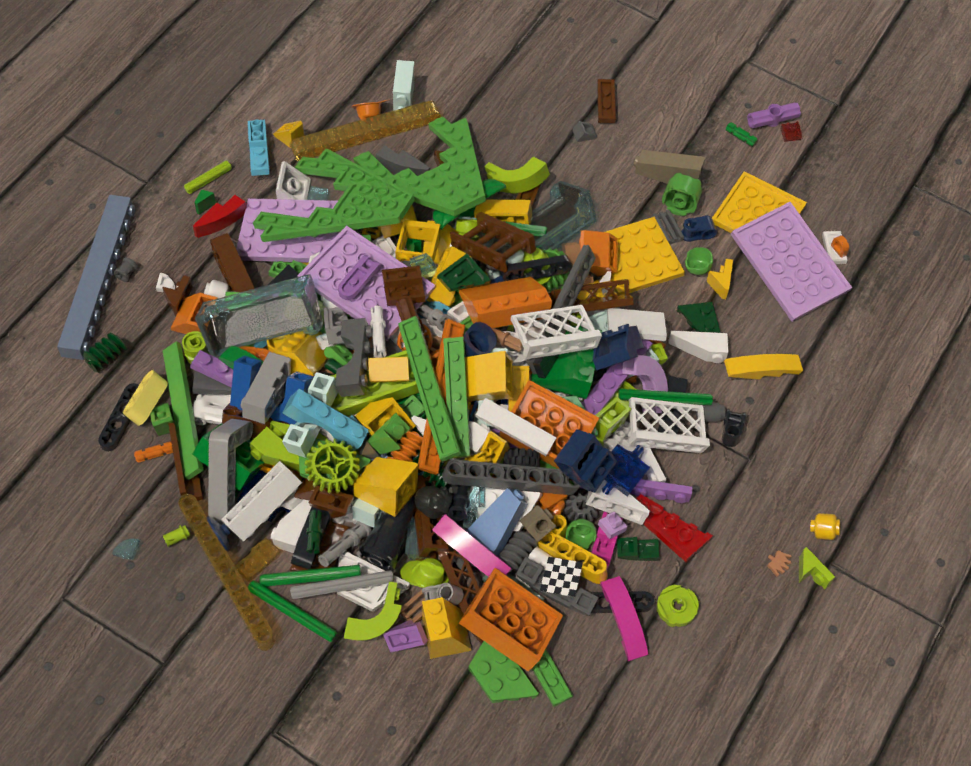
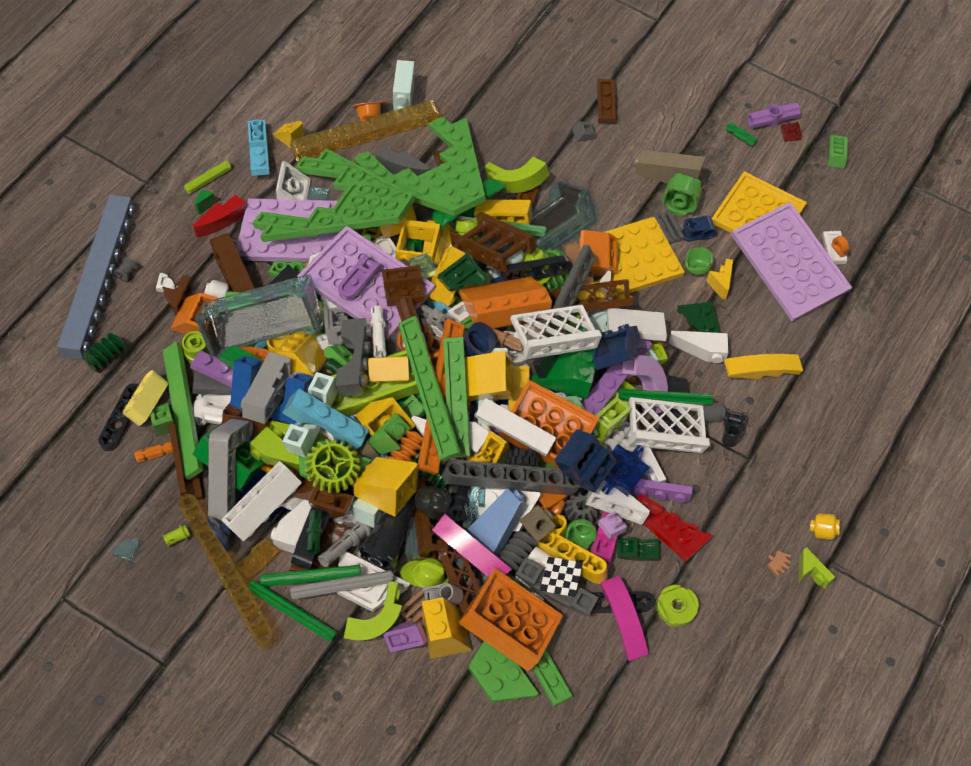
none -> bright green slope [828,135,848,168]

